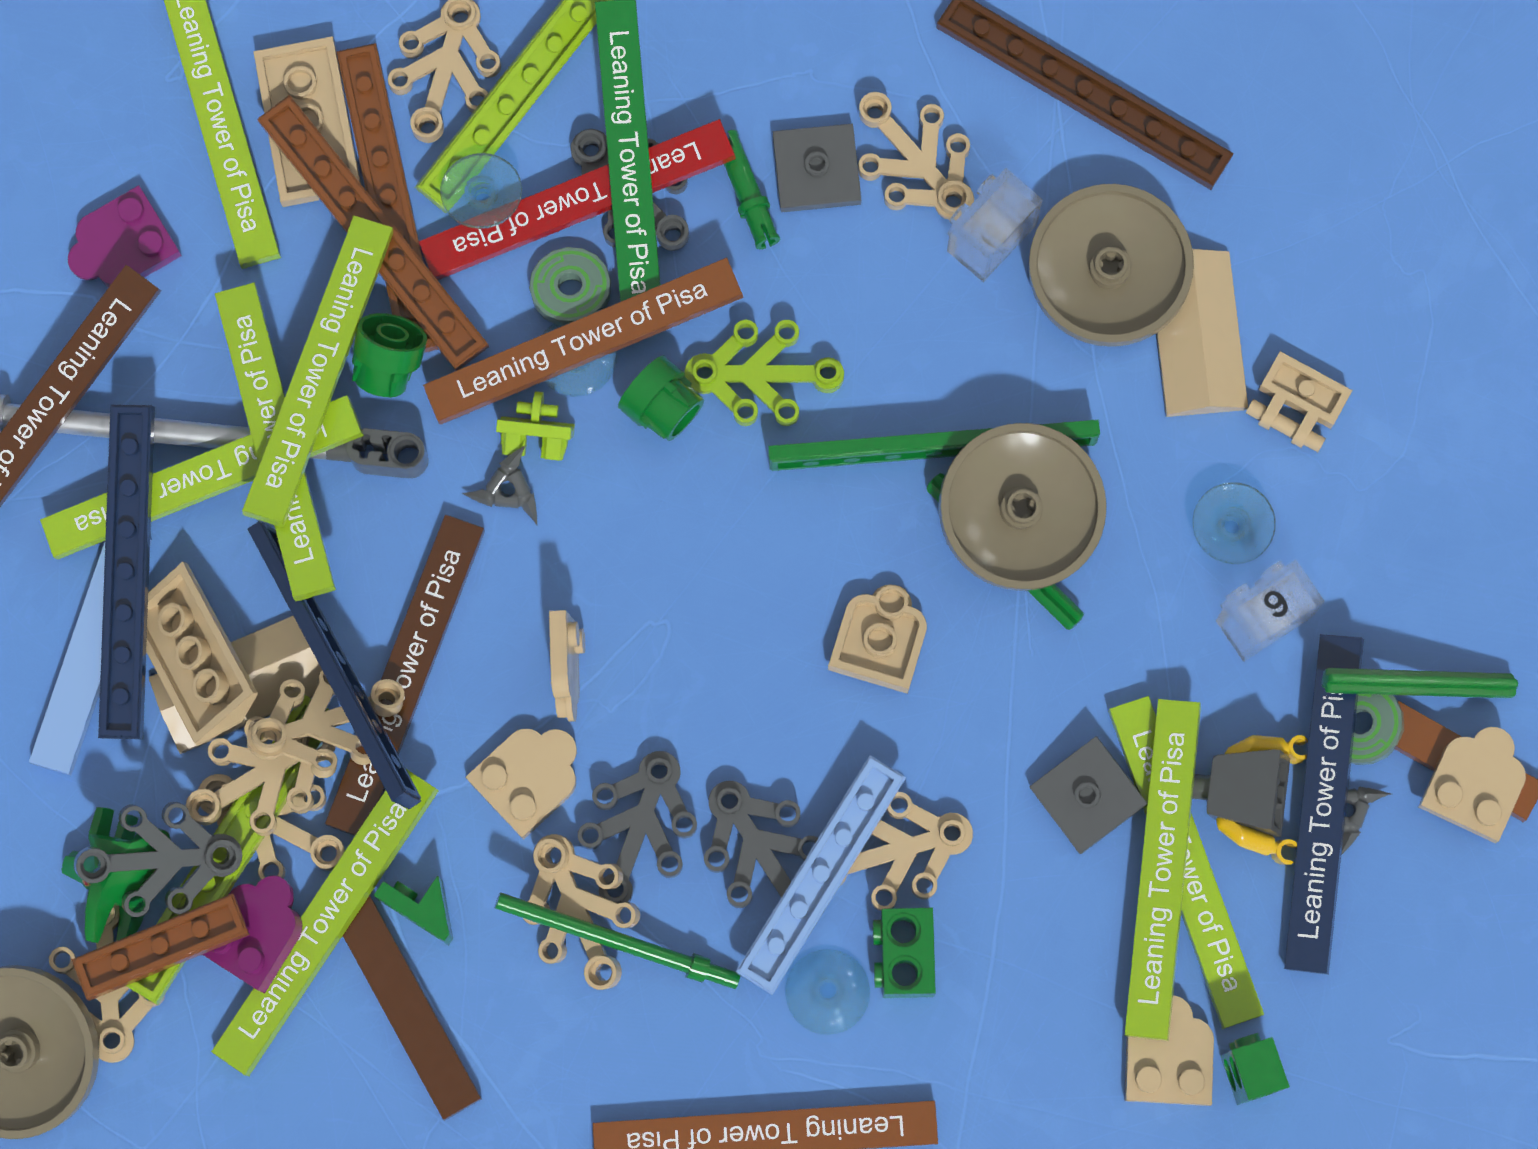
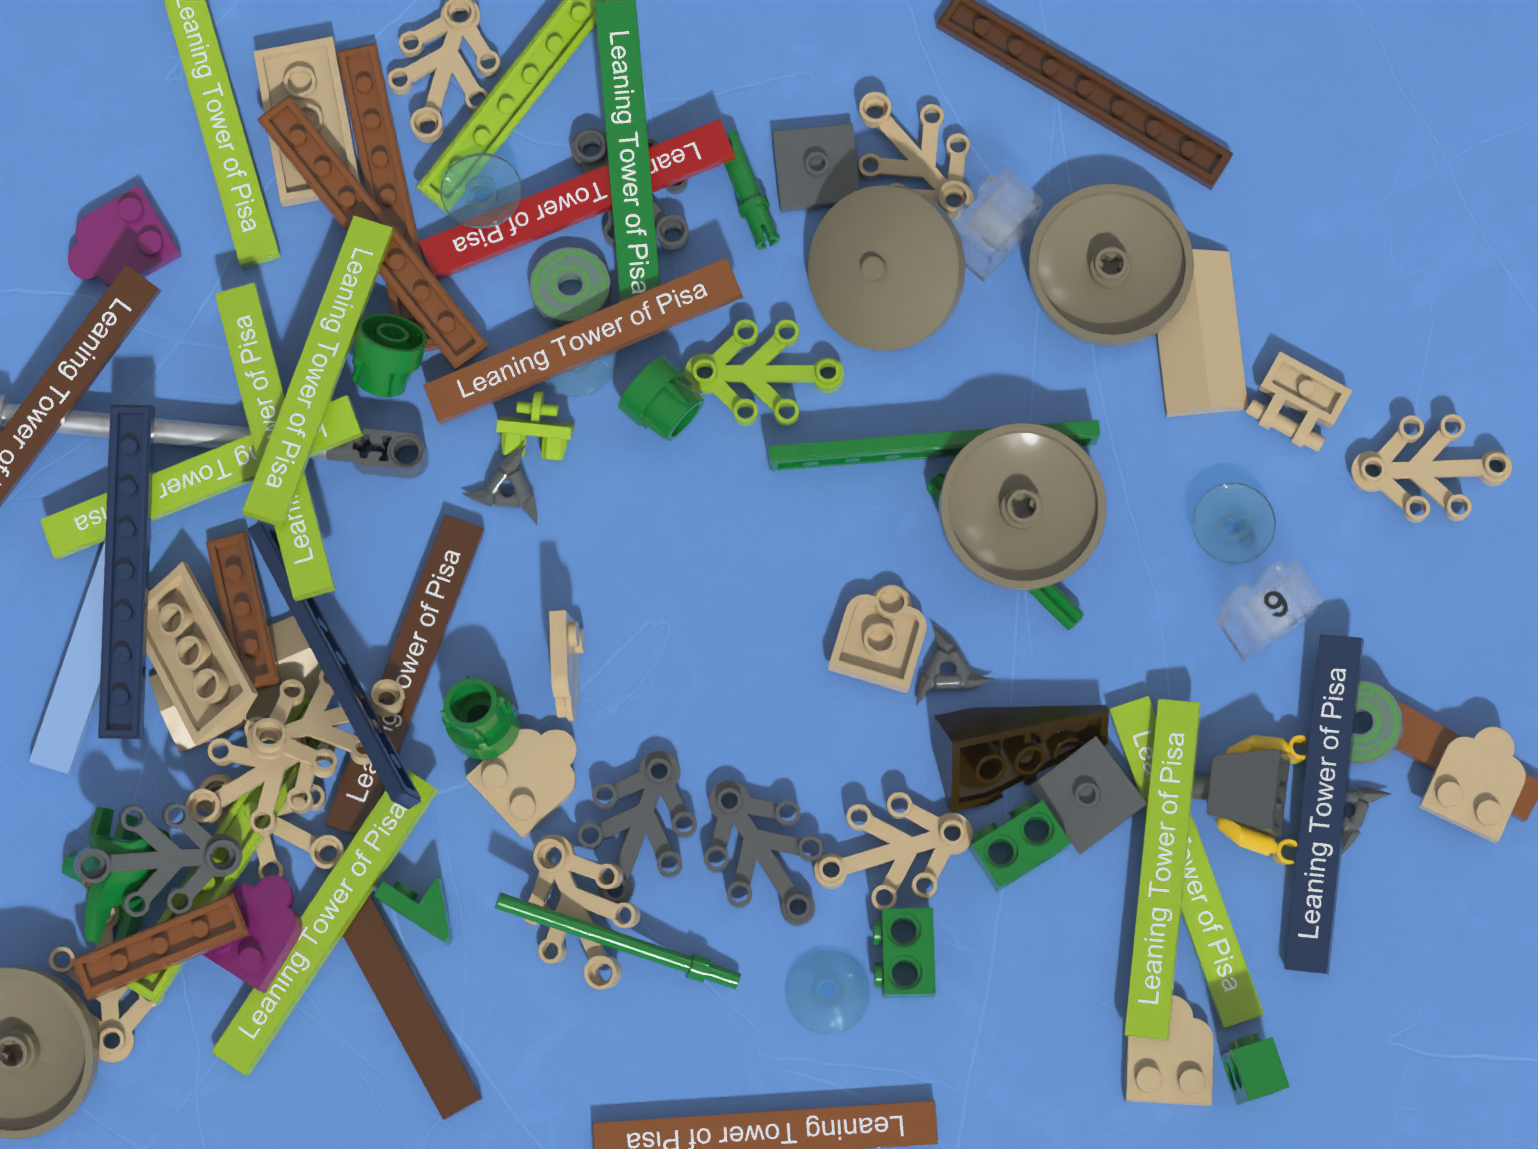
light blue tile [736,756,906,995] -> none
green axle [1321,668,1518,698] -> none
none -> dark orange tile [206,531,282,691]
none -> green piece [440,675,520,760]
none -> dark tan dish [808,185,965,351]
none -> dark grey piece [916,625,995,706]
none -> dark brown wedge [933,705,1109,812]
none -> green brick [969,800,1071,892]
none -> tan plant [1351,414,1512,523]

